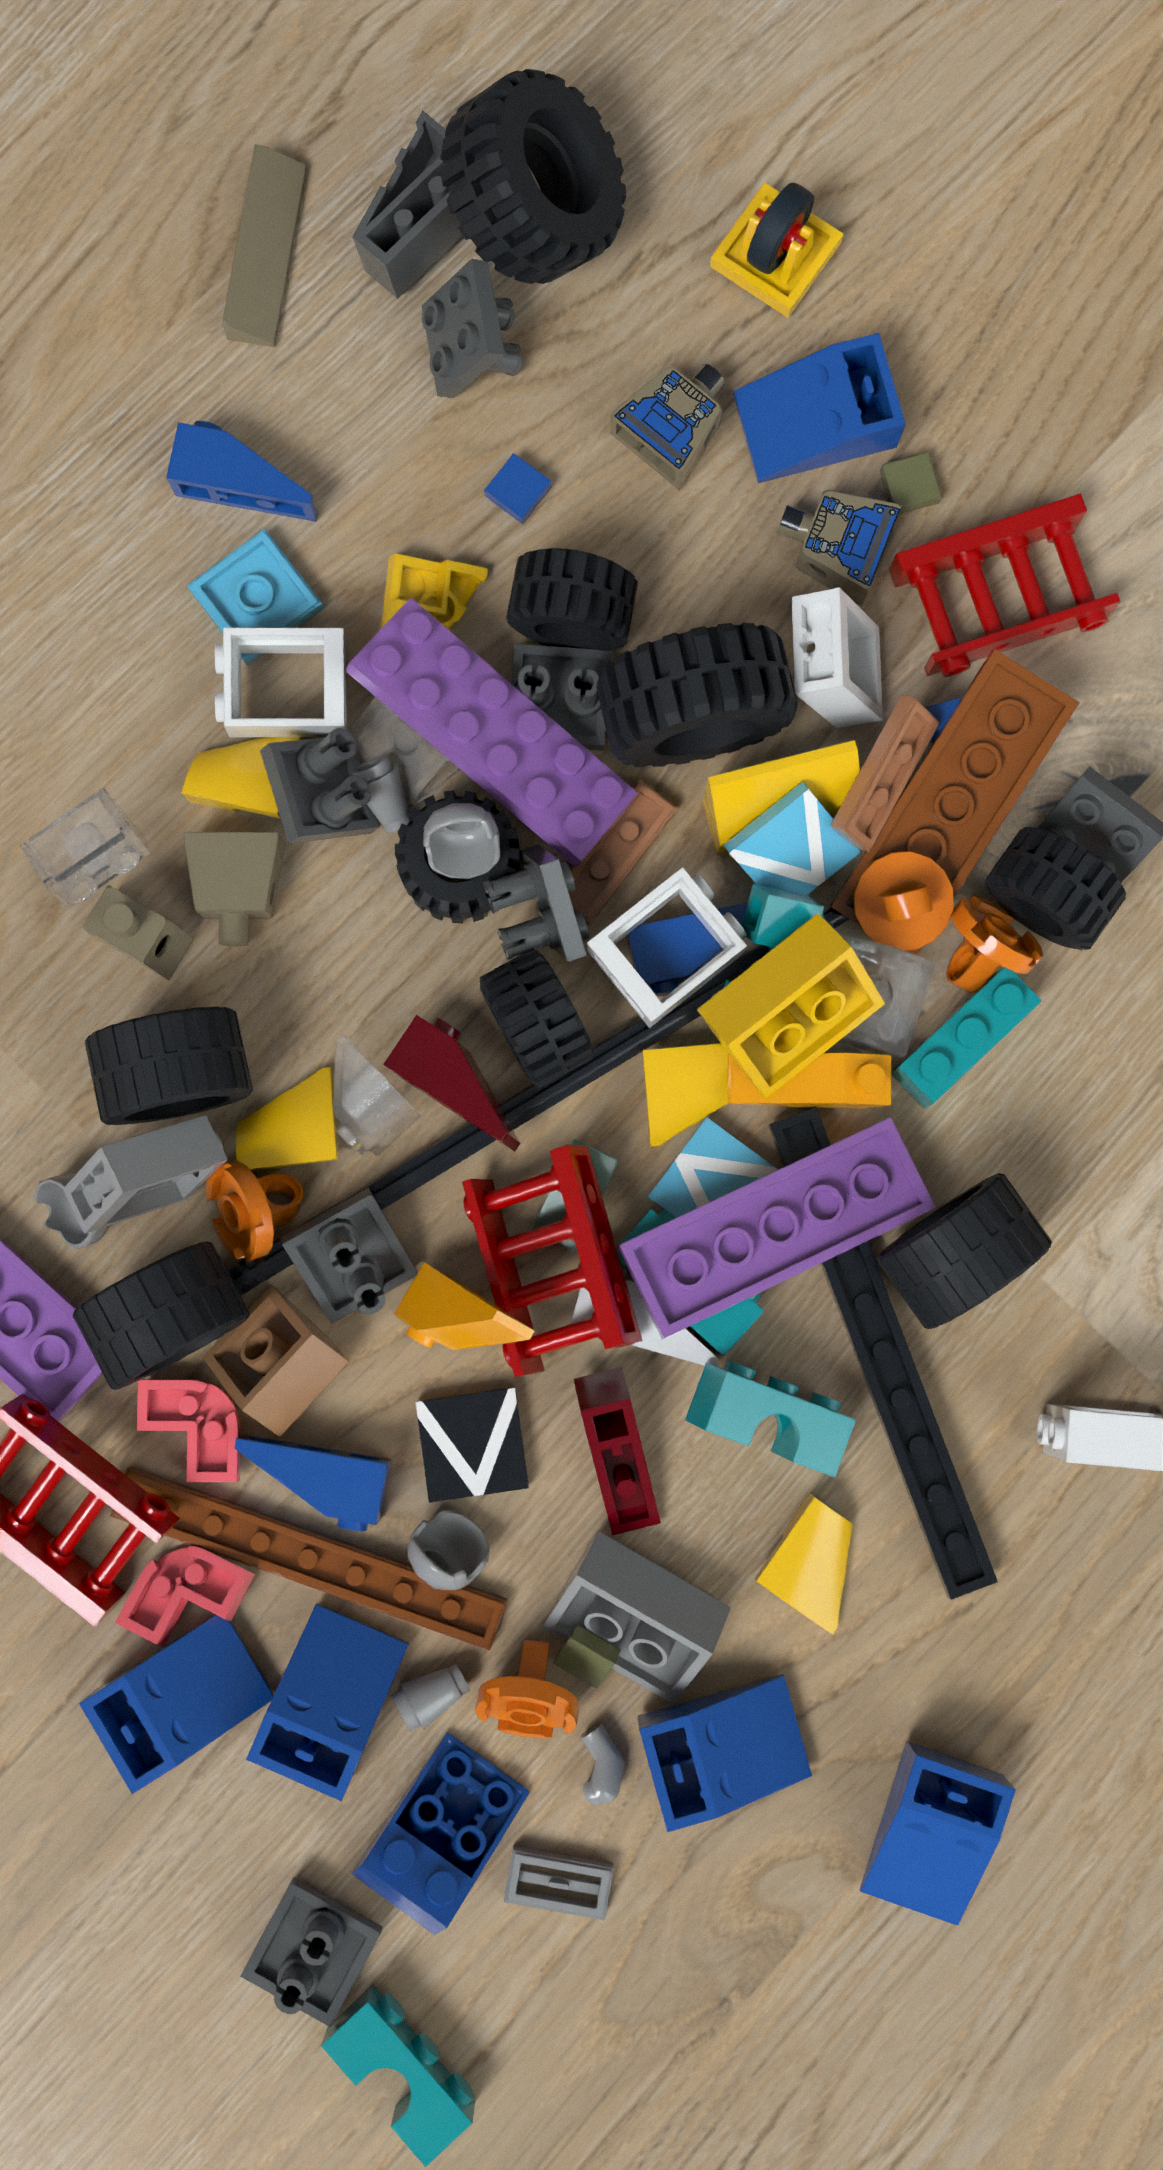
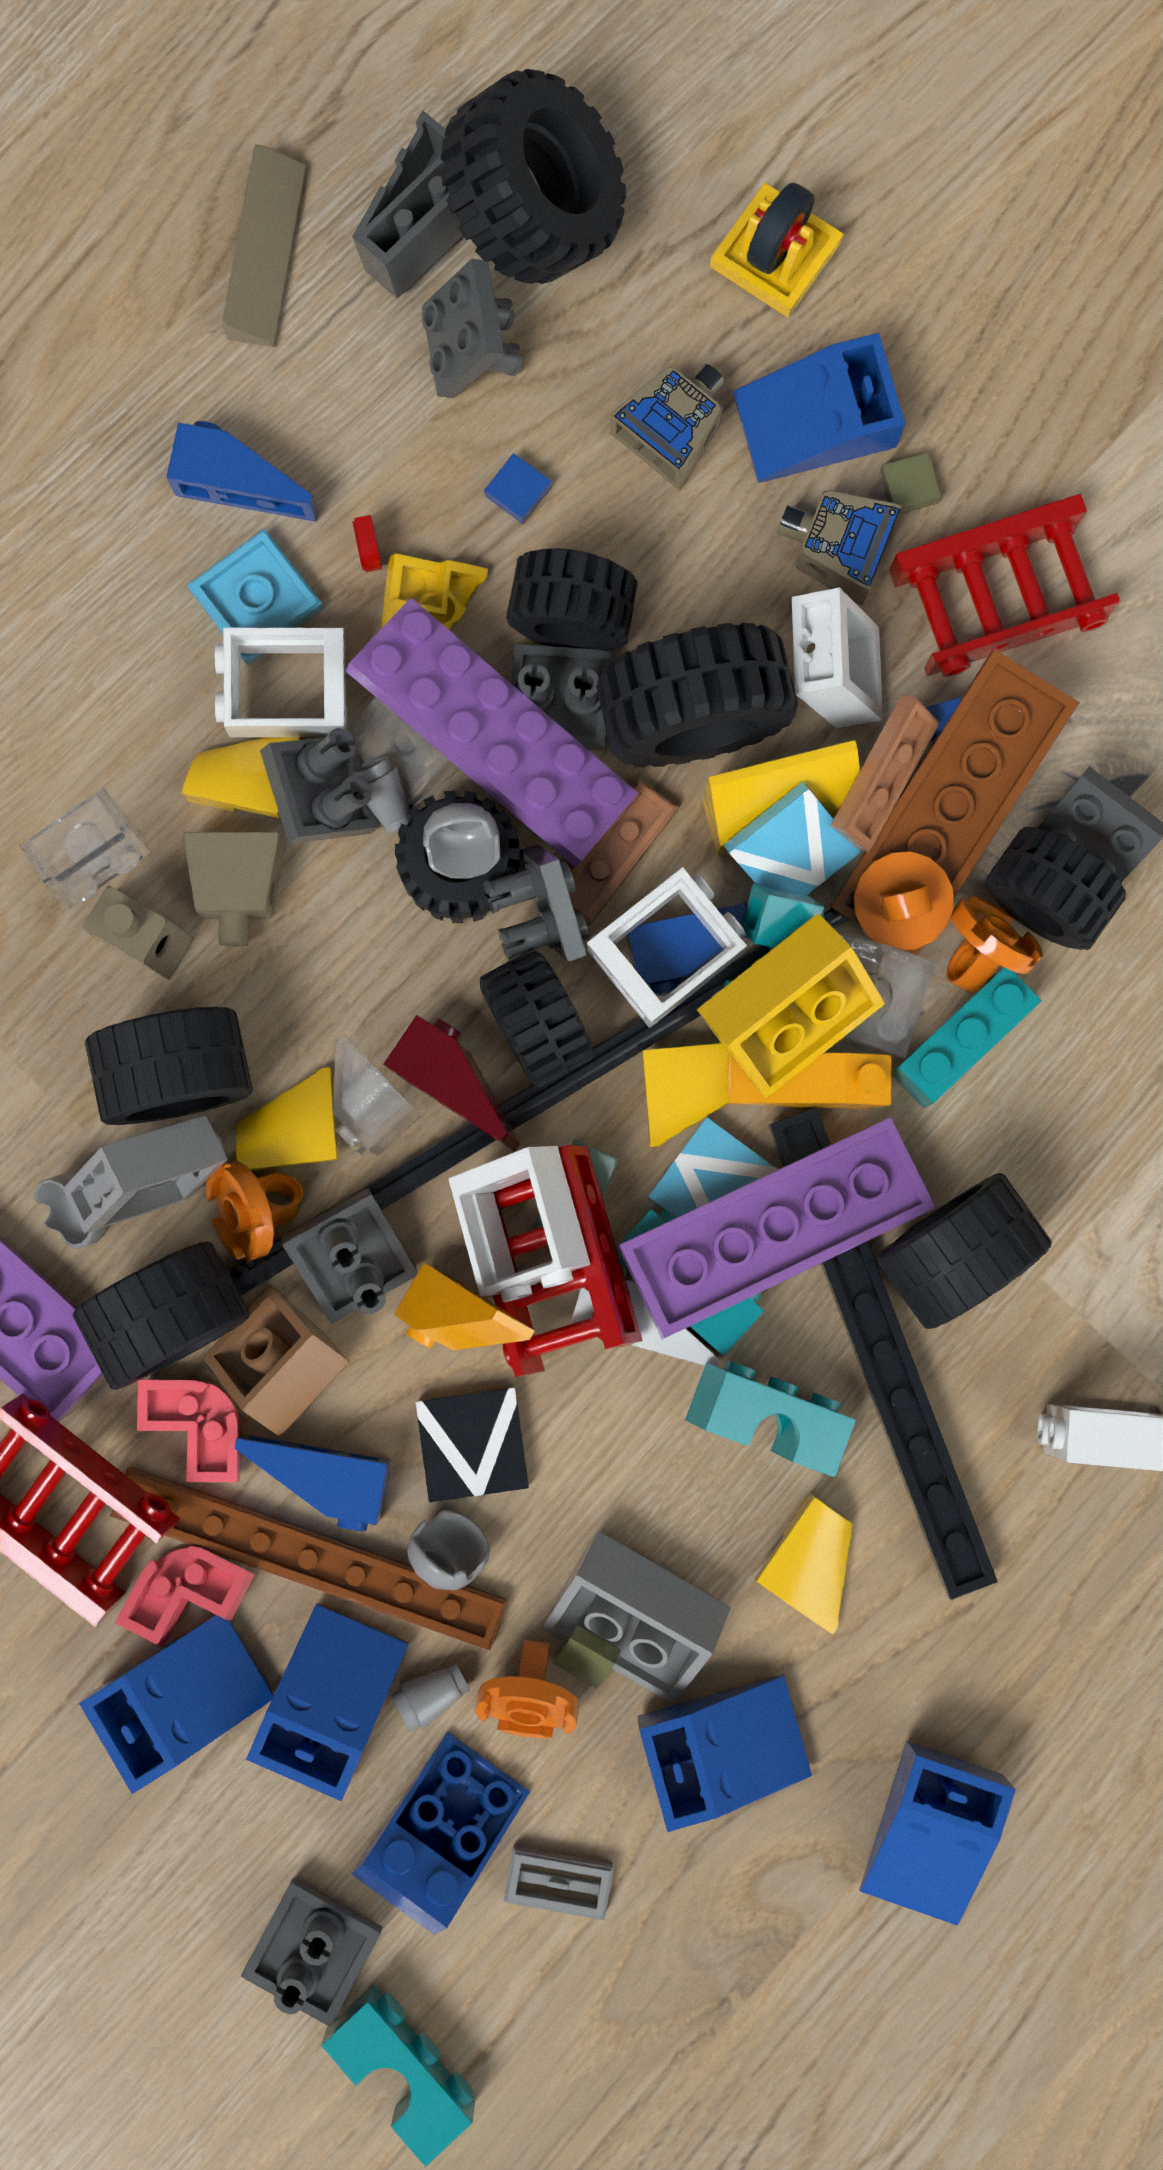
dark red slope [573,1367,661,1536] -> none
light grey arm [581,1723,625,1805] -> none
none -> red tile [352,515,383,573]
none -> white window [448,1146,590,1302]

